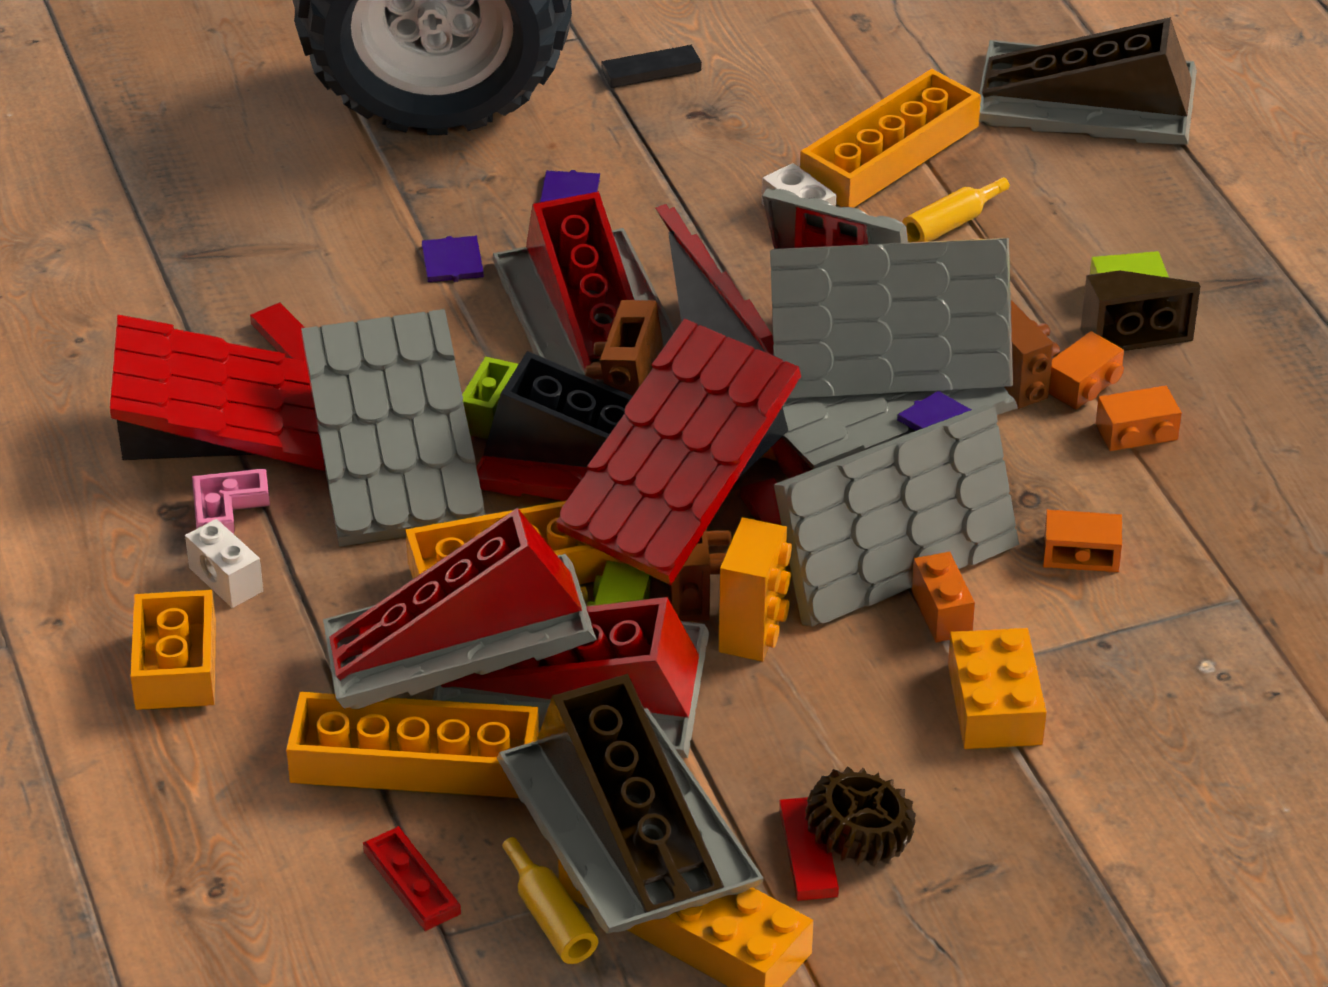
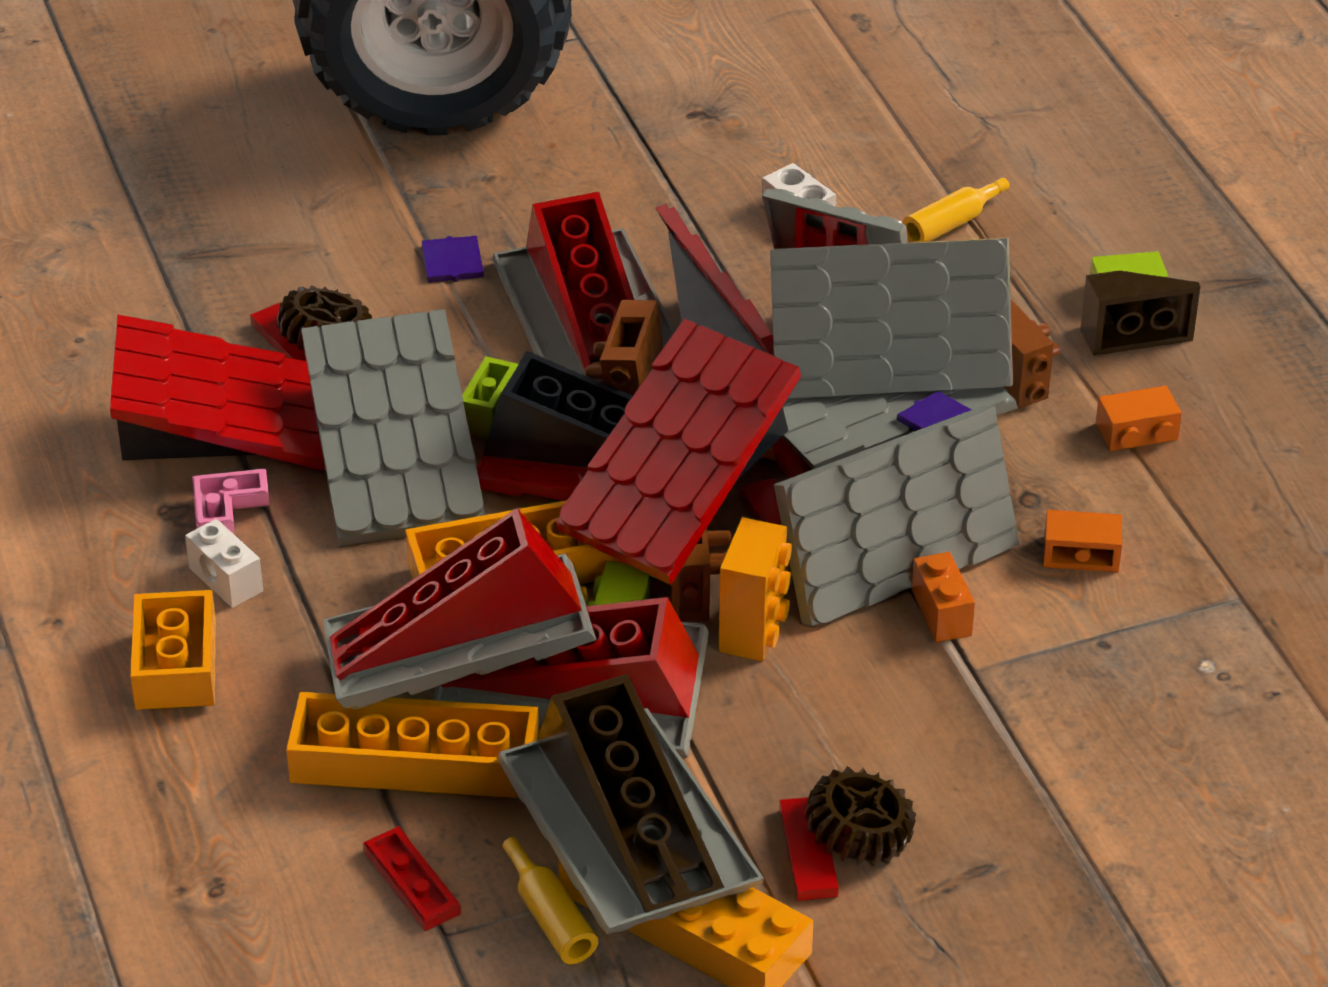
dark purple piece [540,170,600,202] -> none
black tile [601,44,702,88] -> none
light orange brick [800,68,981,208] -> none
light orange brick [948,628,1047,749] -> none
dark brown piece [979,17,1197,144] -> none
orange brick [1049,331,1124,410] -> none
none -> dark brown gear [277,286,372,350]

